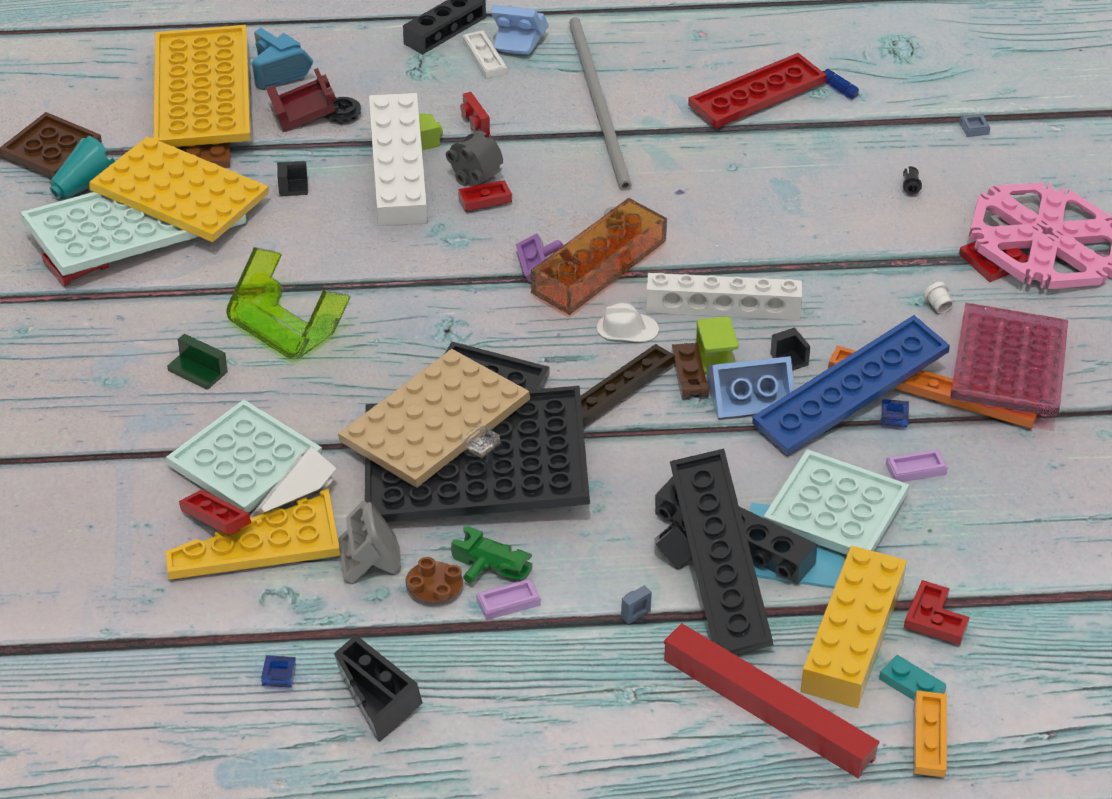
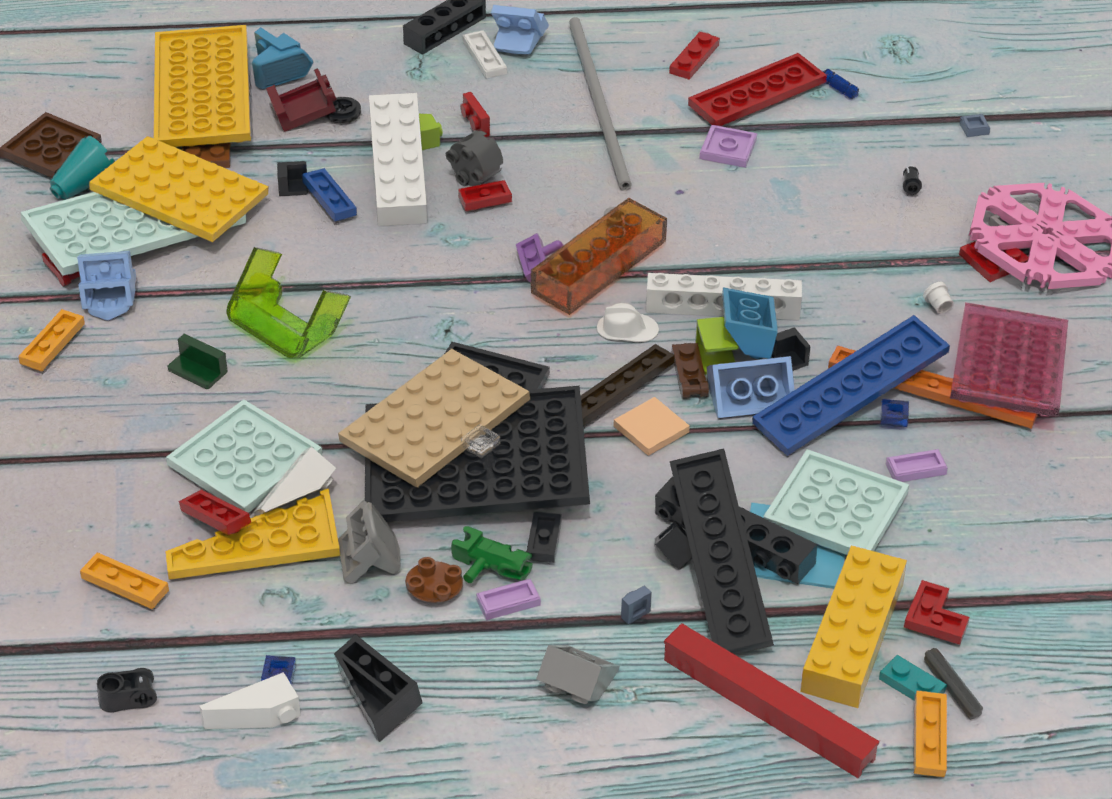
none -> light orange plate [18,309,85,371]
none -> light blue piece [77,251,136,321]
none -> light orange plate [80,552,169,609]
none -> black piece [97,668,157,712]
none -> white slope [200,672,300,729]
none -> blue plate [302,168,357,222]
none -> black plate [526,511,562,563]
none -> light grey slope [536,645,620,704]
none -> light nougat tile [613,397,690,456]
none -> red plate [669,31,720,80]
none -> lavender tile [699,125,757,168]
none -> dark azure slope [722,287,778,359]
none -> dark grey axle [924,648,983,719]

